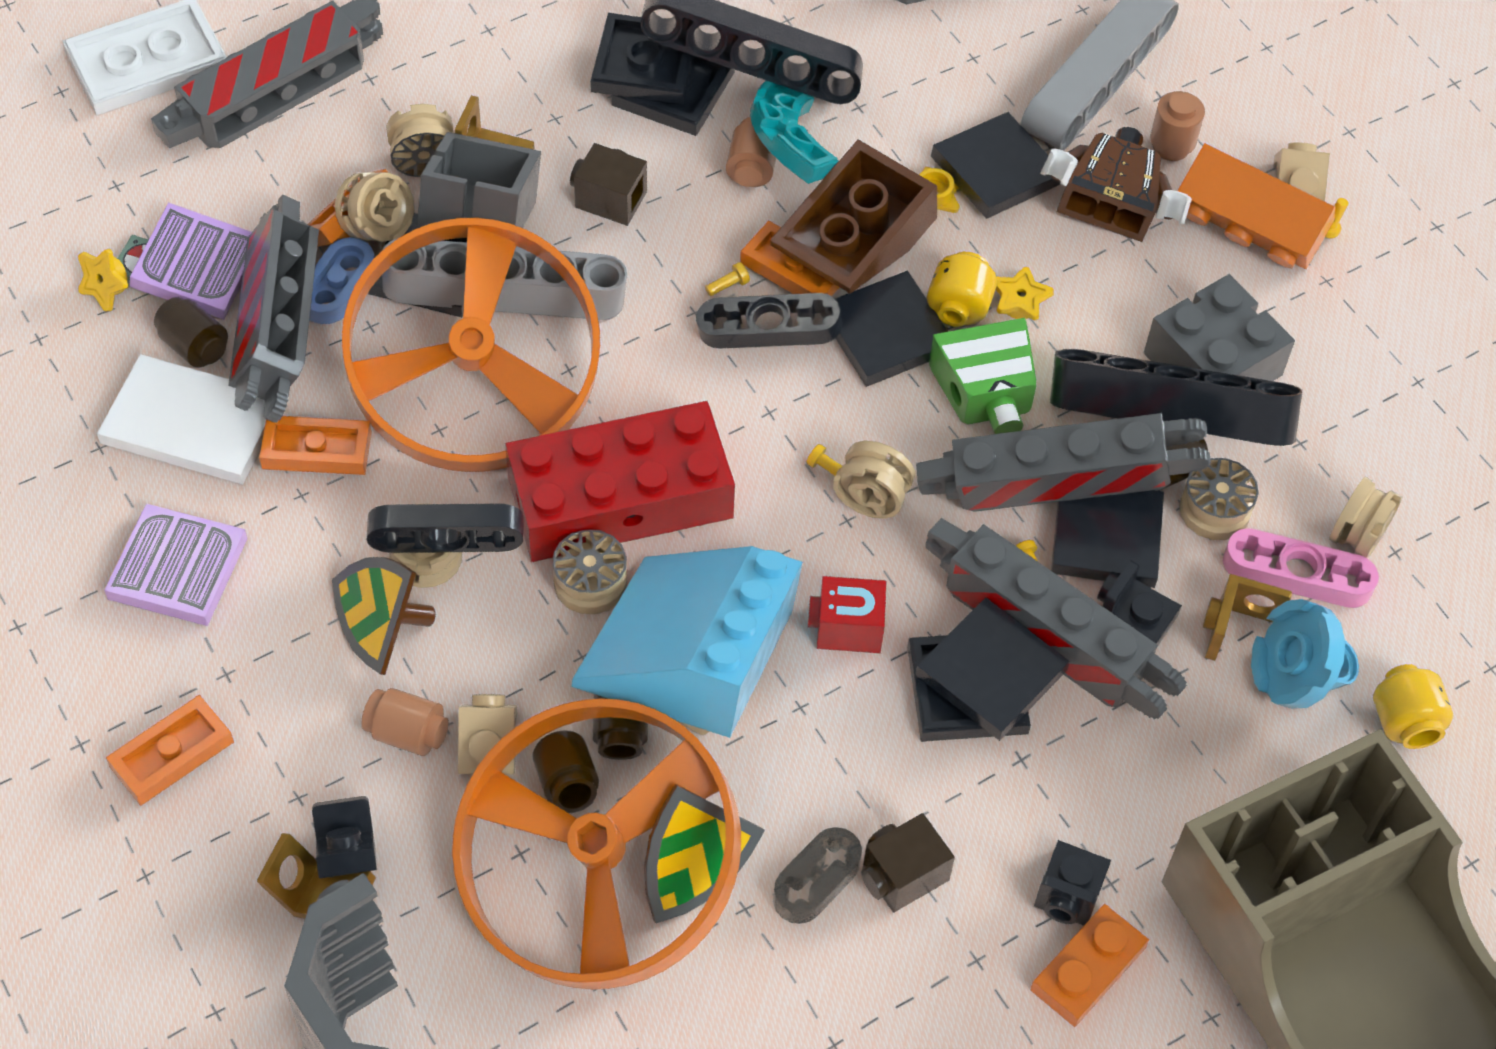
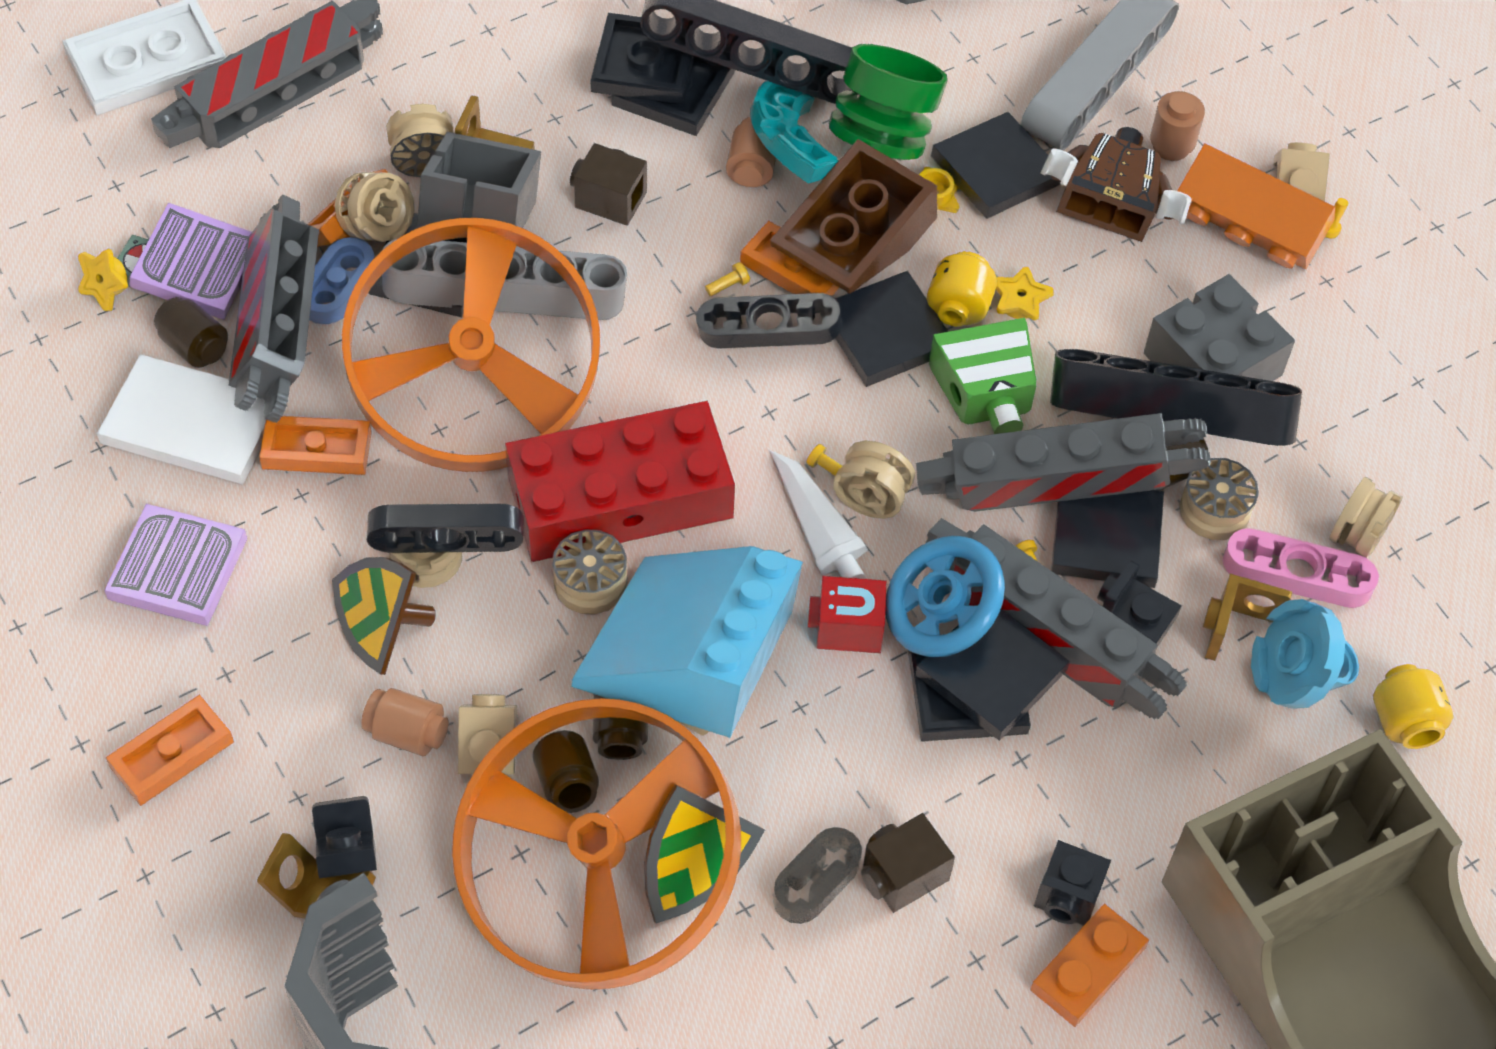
none -> white bar [769,450,868,579]
none -> green wheel [828,44,948,160]
none -> dark azure plate [885,536,1005,657]

